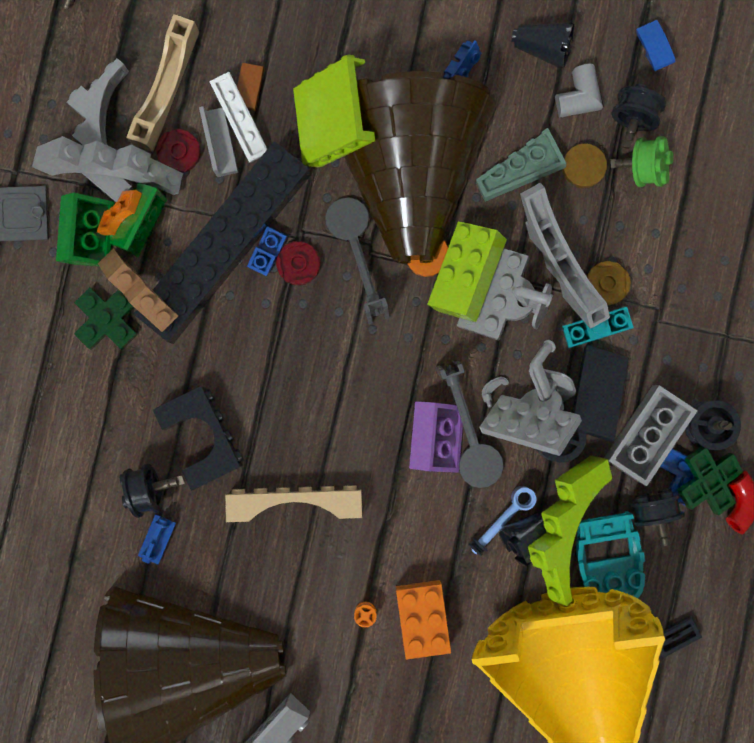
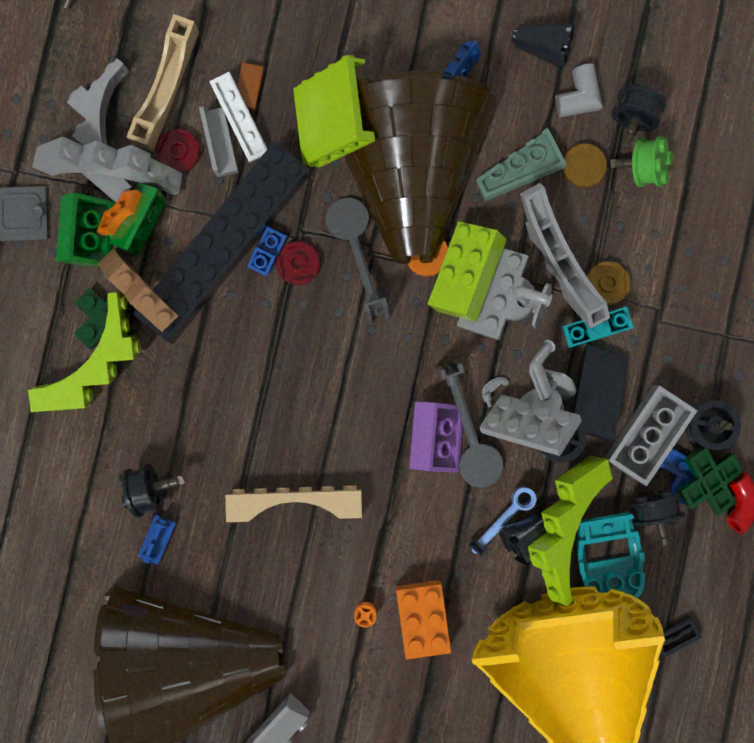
black arch [153,386,244,491] -> none
blue slope [636,20,675,71] -> none
none -> lime arch [28,291,141,412]

